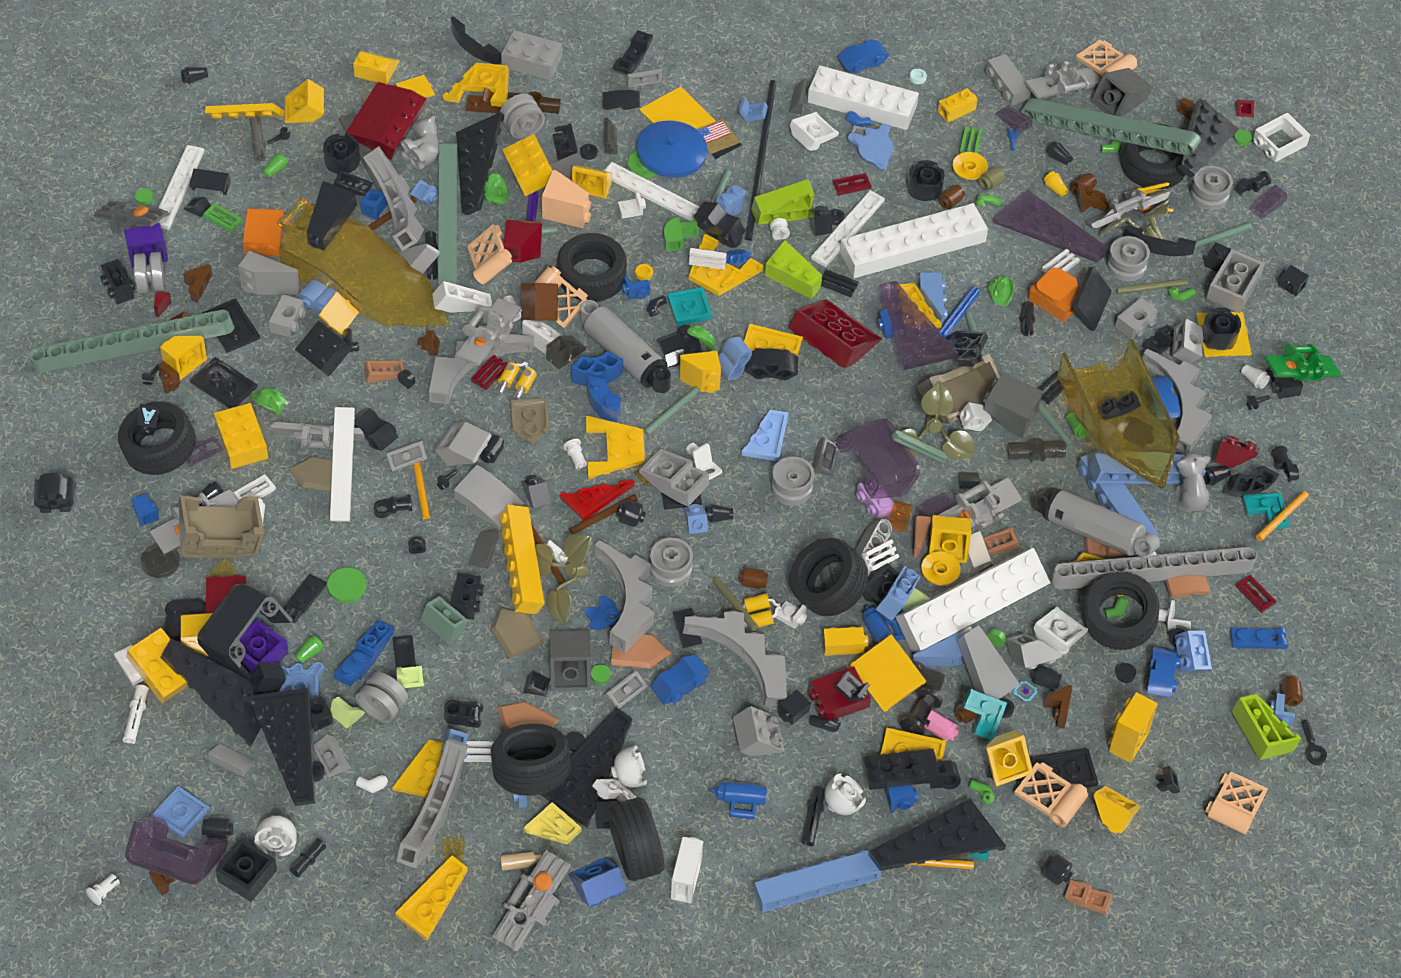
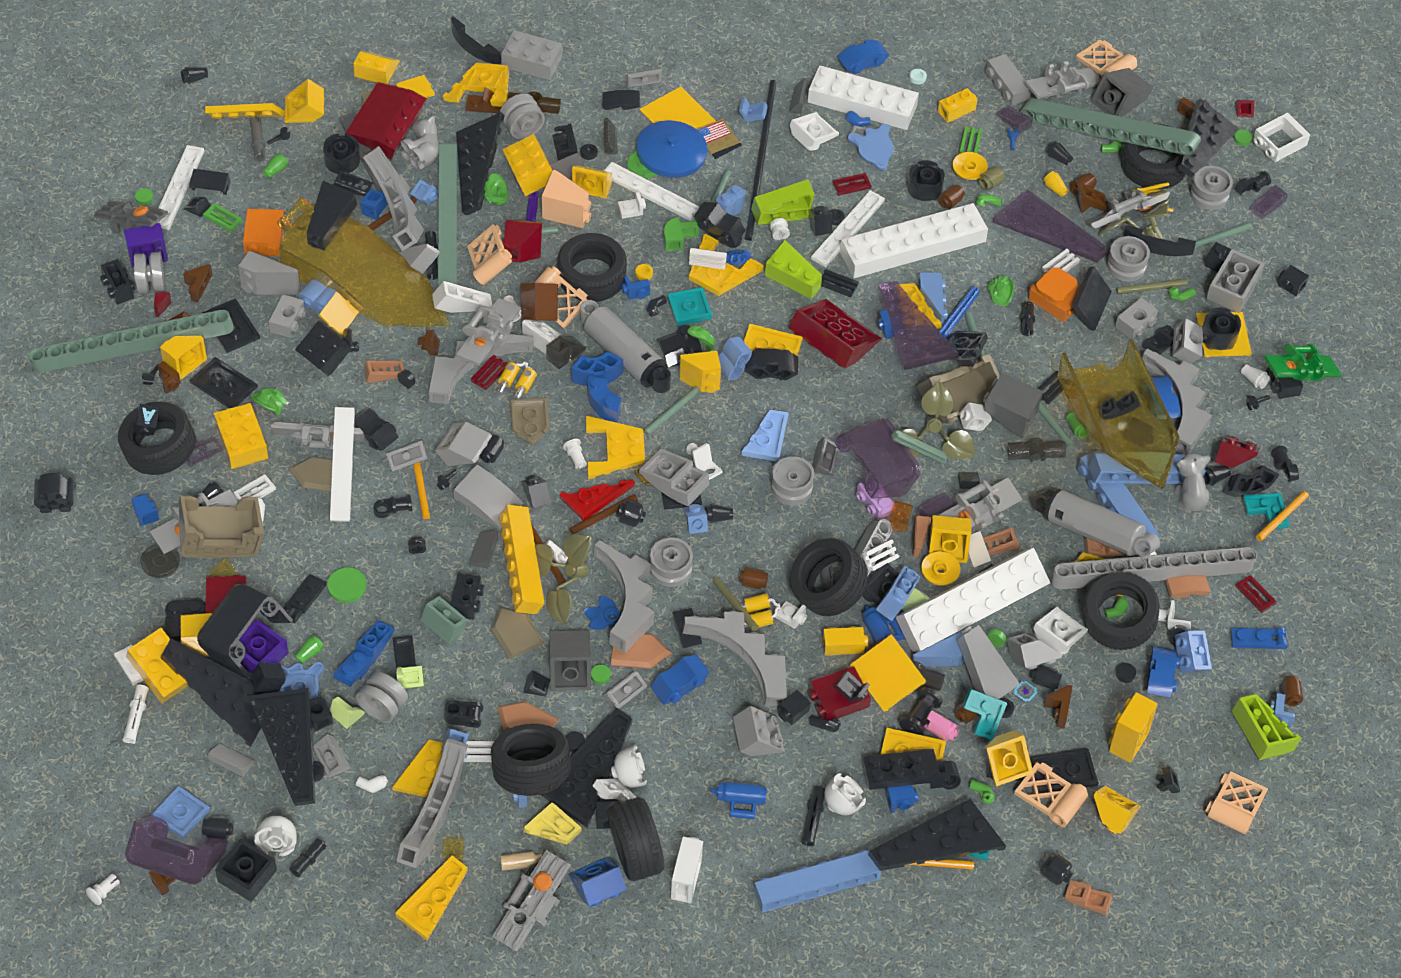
black slope [613,30,653,74] -> none
black piece [1301,720,1327,765] -> none

